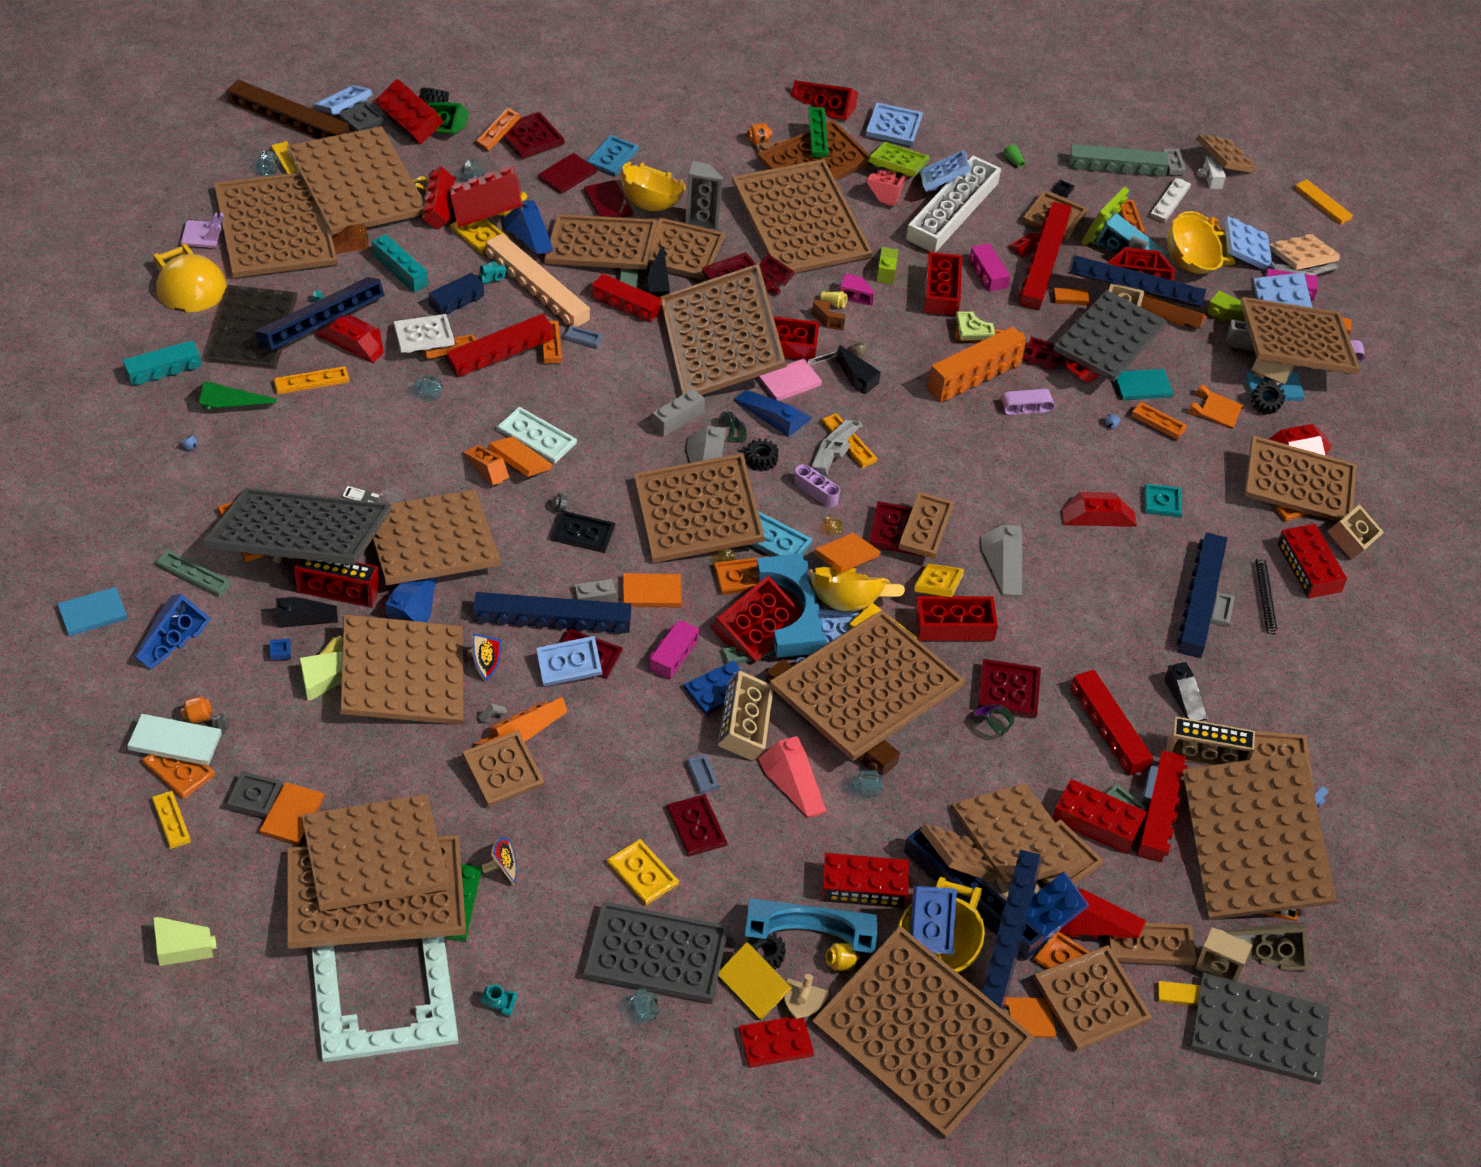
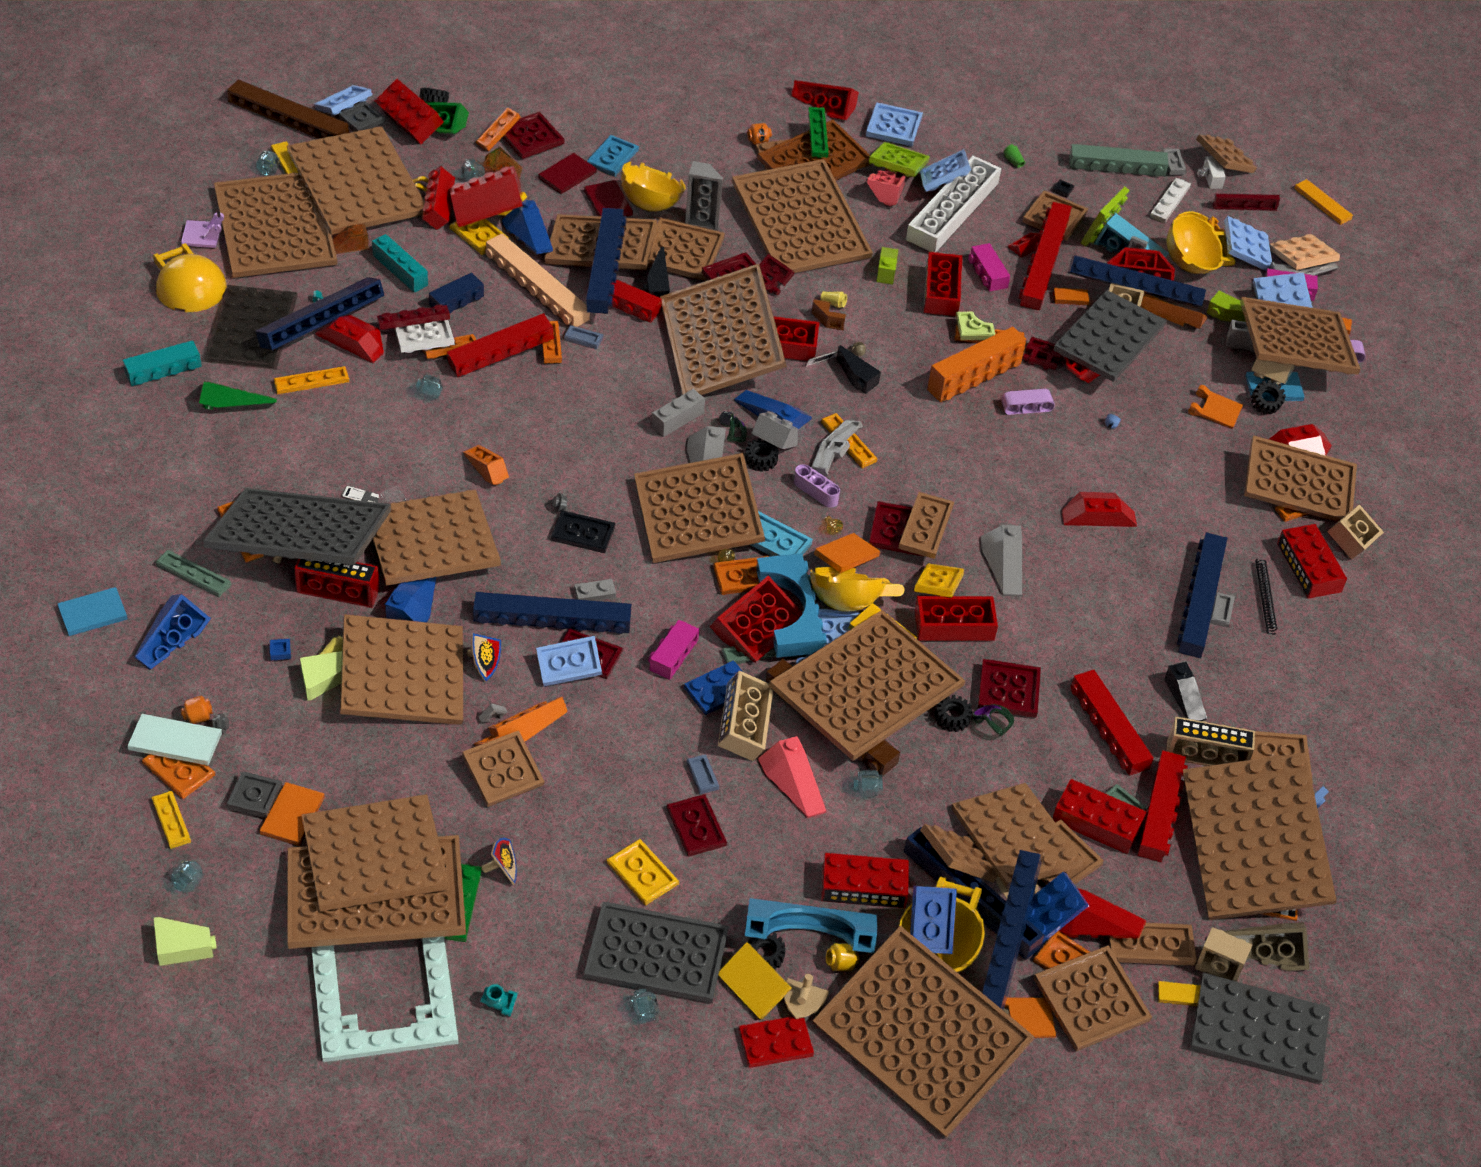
medium blue hinge [180,434,197,451] -> none
black slope [276,597,338,628] -> none
teal plate [478,262,506,284] -> none
orange tile [488,436,553,477] -> none
light aqua tile [497,407,577,464] -> none
sand green tile [620,268,638,288] -> none
orange tile [623,573,682,608] -> none
bright pink tile [758,359,822,401] -> none
dark pink slope [840,273,875,306] -> none
teal tile [1115,369,1174,401] -> none
orange tile [1120,200,1145,234] -> none
orange plate [1131,402,1187,440] -> none
sand blue tile [1141,766,1158,808] -> none
teal tile [1144,483,1182,518] -> none
none -> clear light blue head [170,860,203,893]
none -> dark red plate [377,305,450,330]
none -> clear orange slope [483,146,523,179]
none -> dark blue brick [586,208,627,314]
none -> light grey slope [752,411,798,449]
none -> black tyre [935,695,972,732]
none -> dark red plate [1212,193,1280,211]

